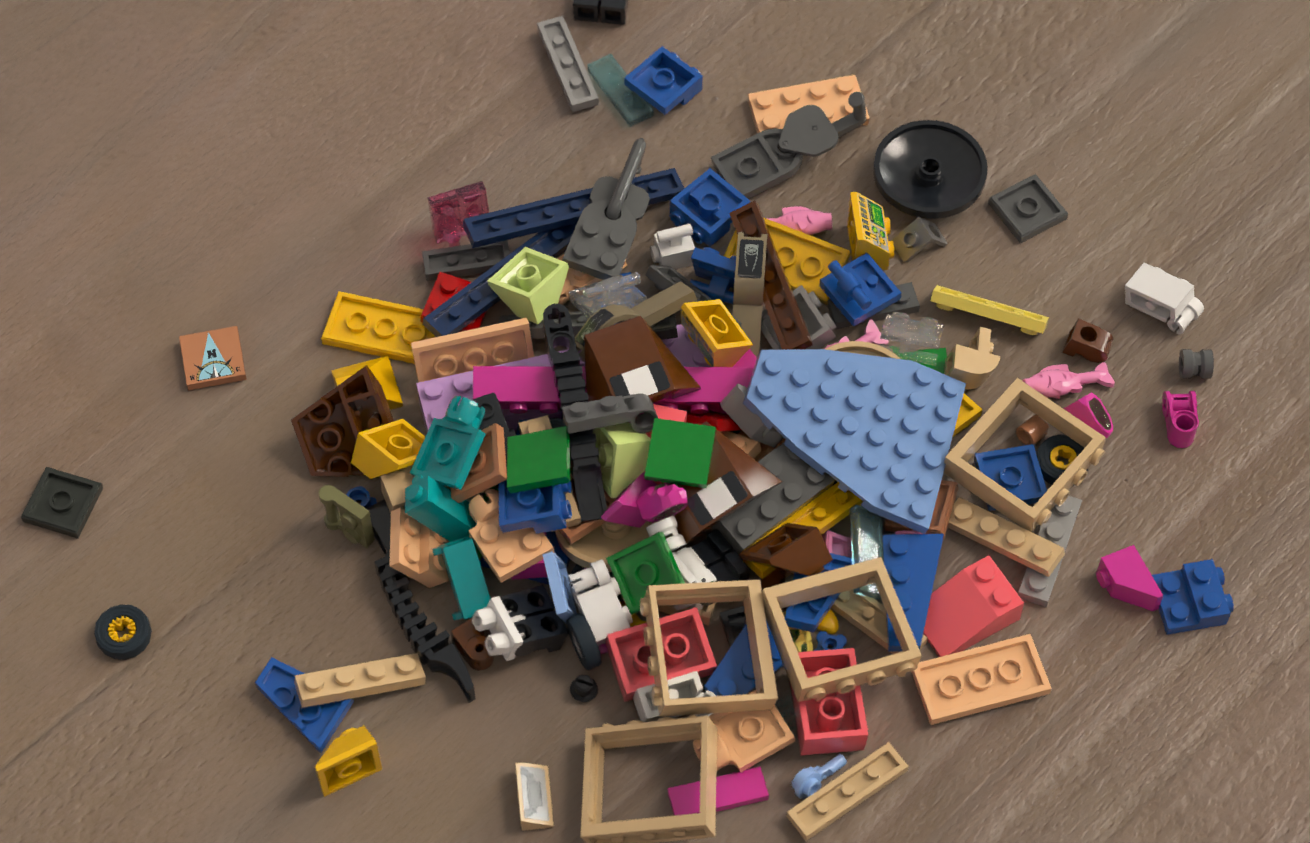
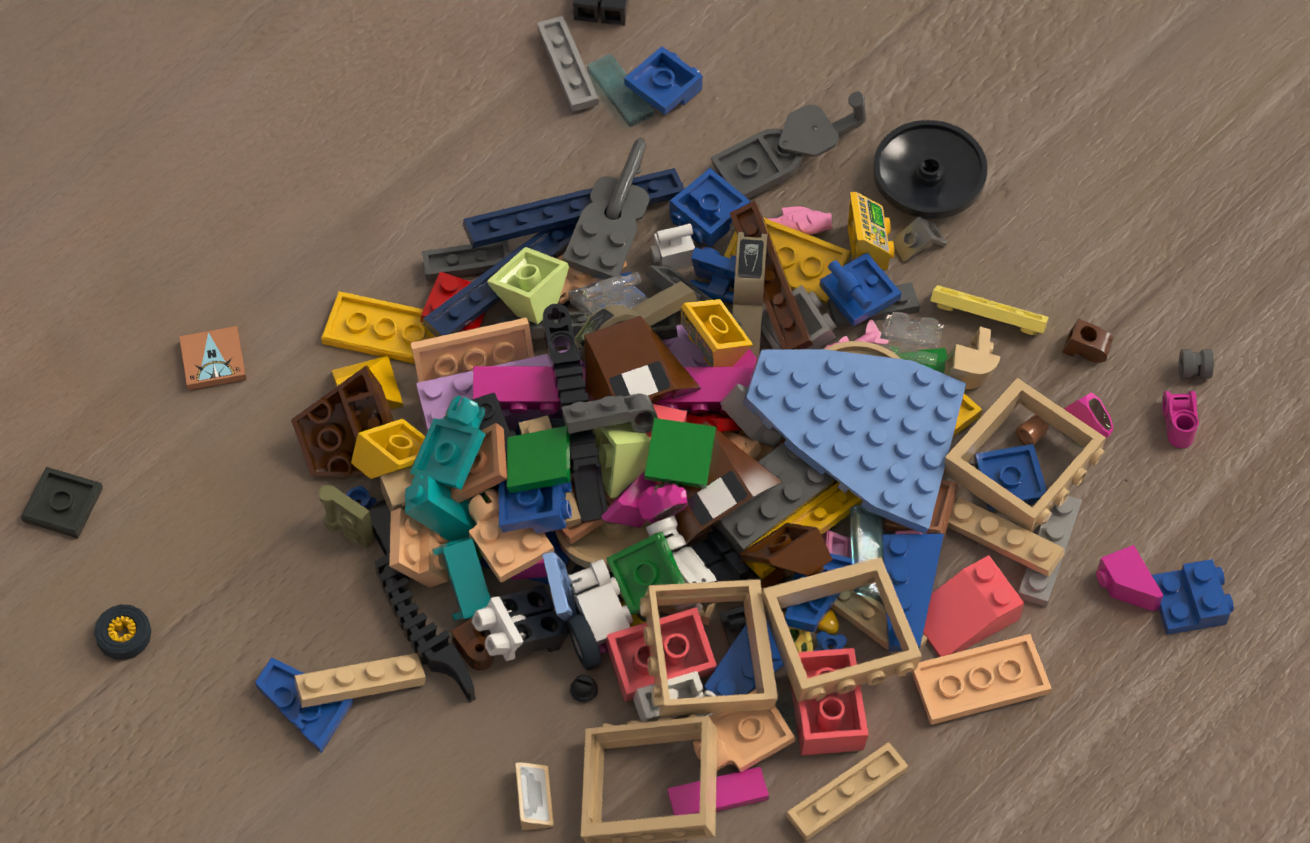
yellow slope [315,725,383,797] -> none
clear pink plate [427,181,489,247] -> none
light nougat plate [748,75,869,133] -> none
light blue plate [792,754,847,799] -> none
dark grey tile [988,174,1068,244] -> none
bright pink animal [1022,362,1115,399] -> none
black bush [1037,434,1089,485] -> none
white hinge [1125,263,1204,334] -> none

